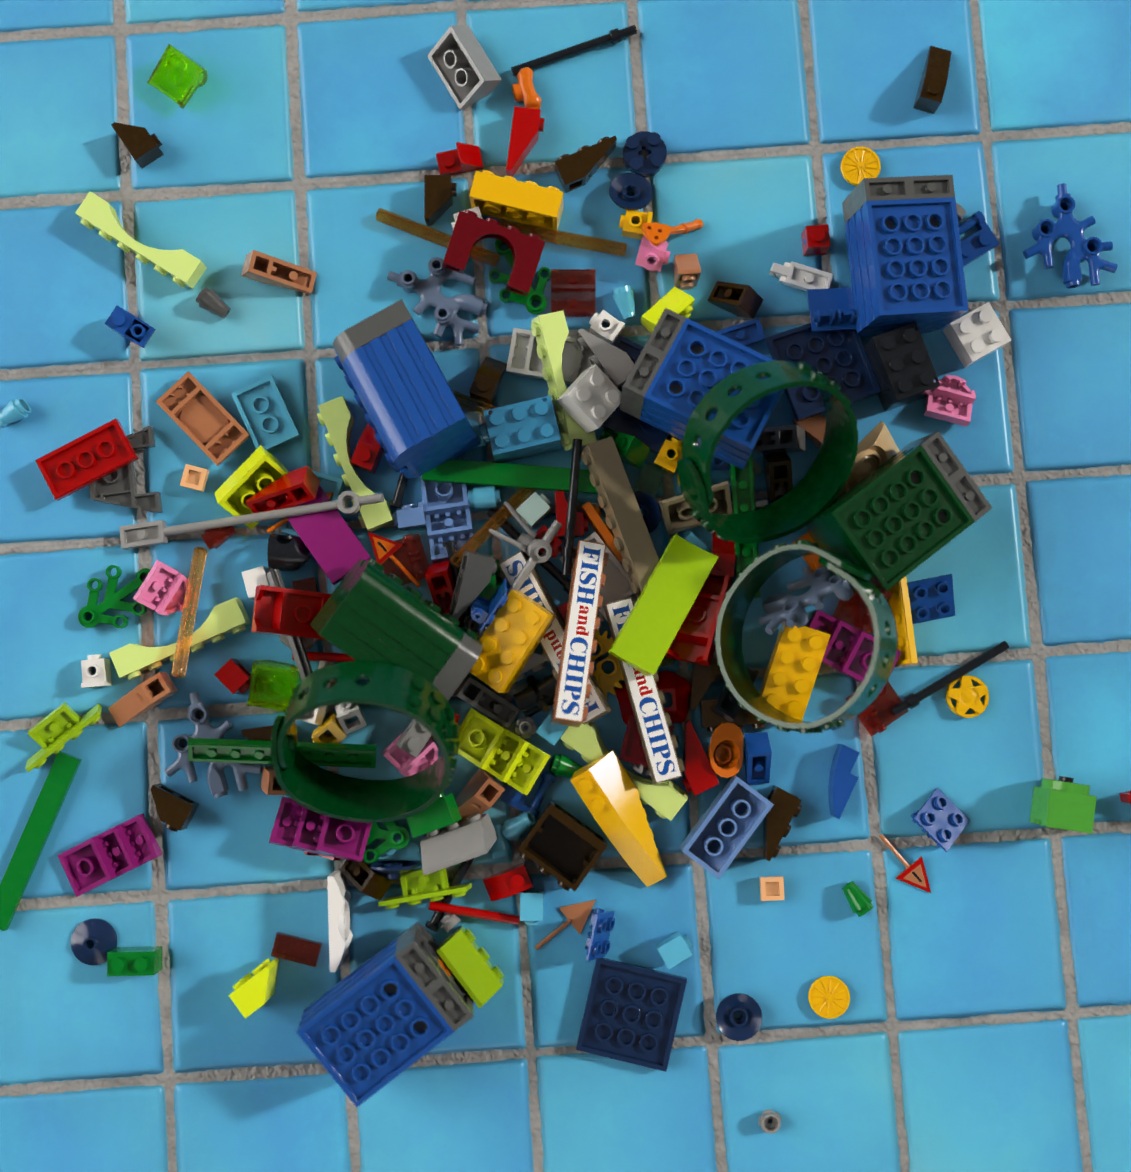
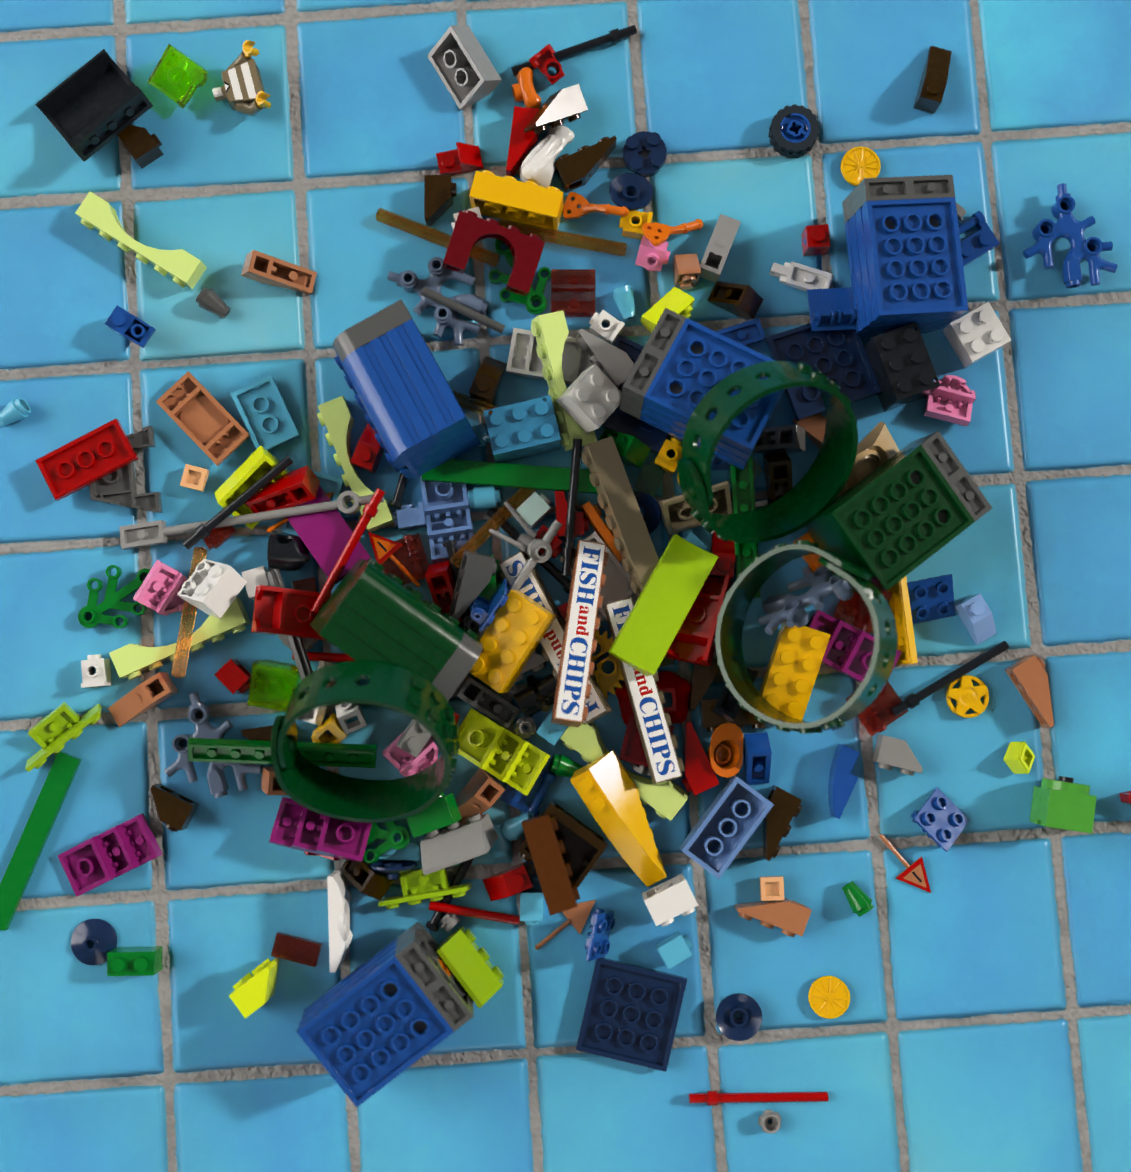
none -> black panel [35,49,153,162]
none -> white slope [177,559,247,618]
none -> black bar [183,455,293,549]
none -> torso [212,40,271,116]
none -> red bar [311,488,385,613]
none -> dark grey bar [421,287,505,334]
none -> white hair [519,125,574,188]
none -> reddish brown brick [521,812,580,915]
none -> slope [524,84,588,134]
none -> red plate [529,44,565,85]
none -> orange piece [563,192,629,219]
none -> white brick [641,873,698,927]
none -> red bar [689,1091,828,1106]
none -> light grey slope [700,214,741,283]
none -> nougat slope [734,898,812,937]
none -> black wheel [769,104,819,158]
none -> light grey slope [872,734,923,776]
none -> light blue slope [955,593,997,645]
none -> neon yellow slope [1003,741,1035,774]
none -> nougat slope [1005,655,1054,728]

